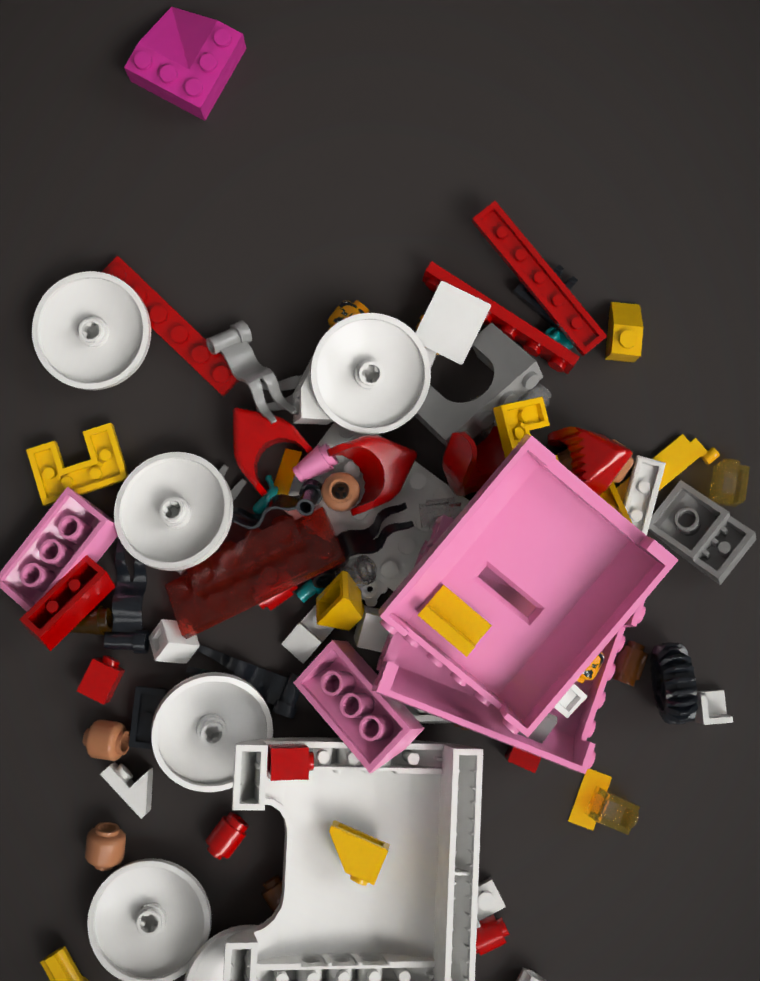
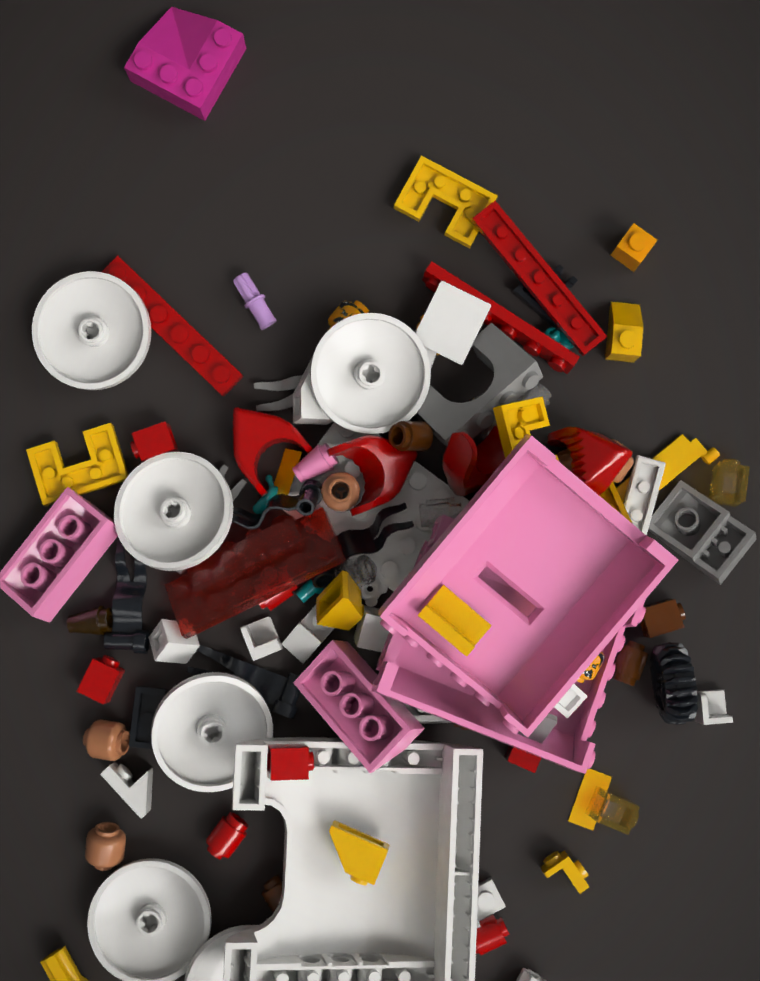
red brick [19,555,116,651] -> none
light grey flag [206,320,297,424] -> none
none -> red brick [130,421,179,462]
none -> lavender axle [233,272,277,330]
none -> white panel [240,616,283,661]
none -> reddish brown brick [388,421,433,451]
none -> yellow plate [394,155,498,249]
none -> yellow bracket [540,850,589,894]
none -> light orange brick [610,223,657,272]
none -> reddish brown brick [640,599,686,638]

